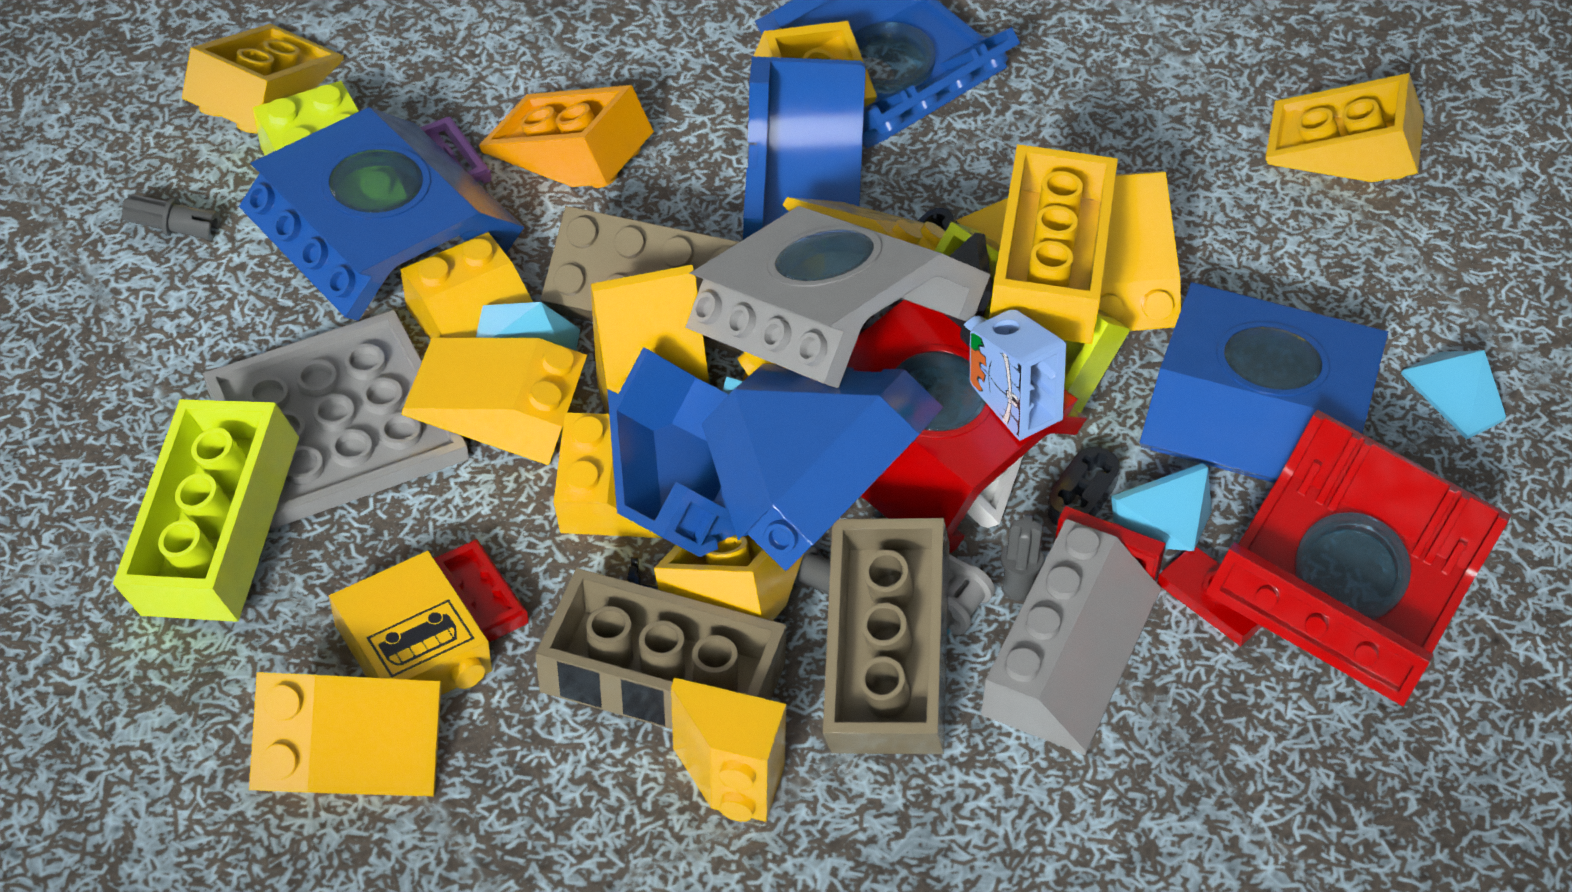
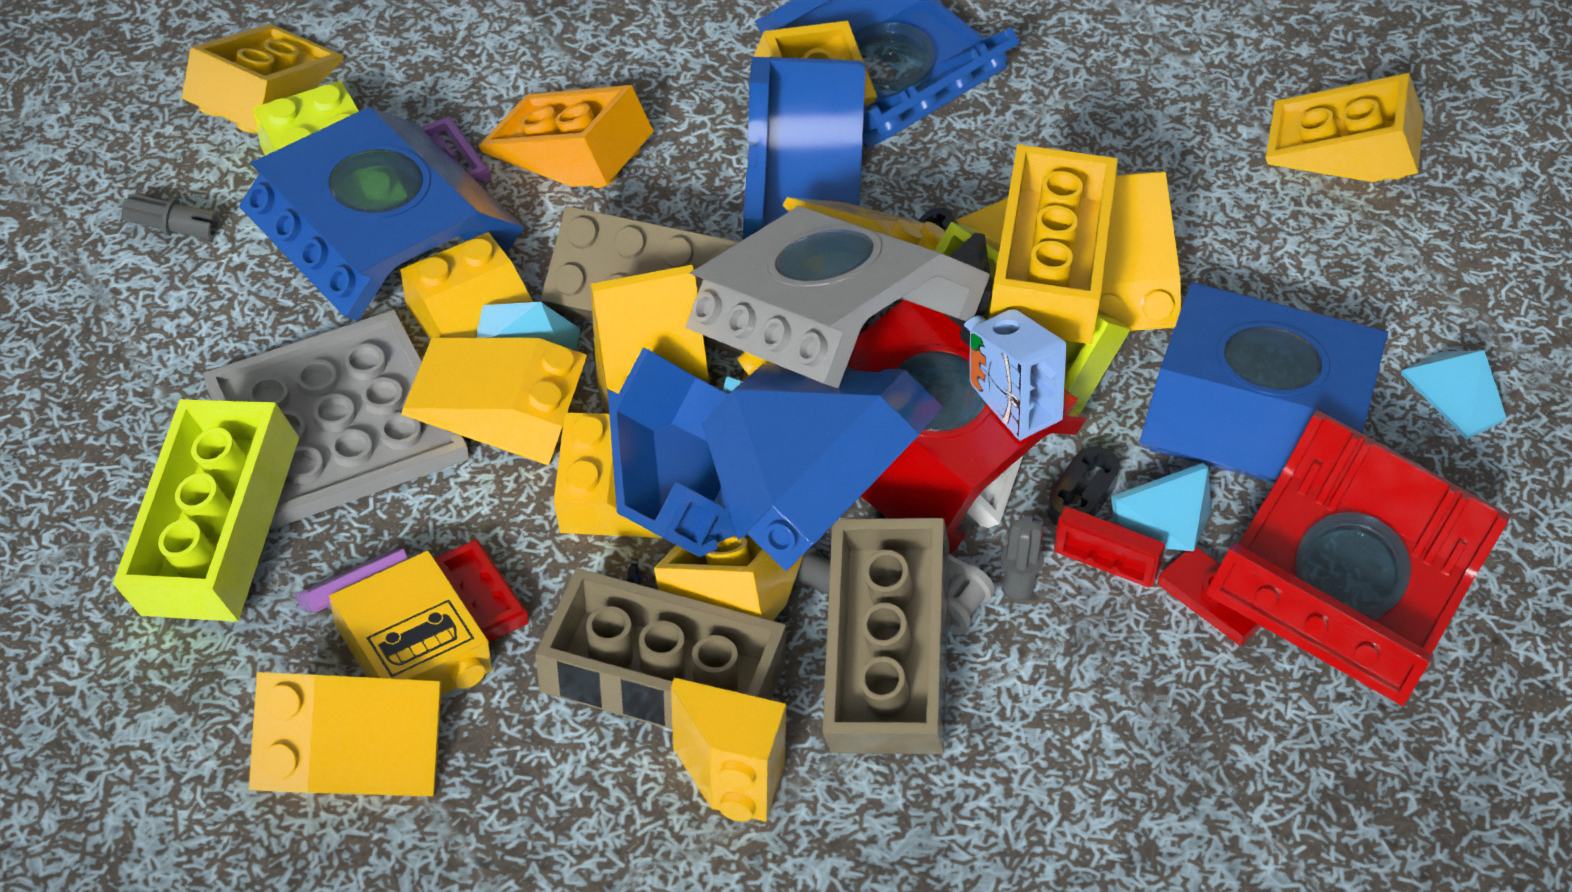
light grey slope [981,519,1161,755] -> none
none -> medium lavender tile [295,549,408,613]

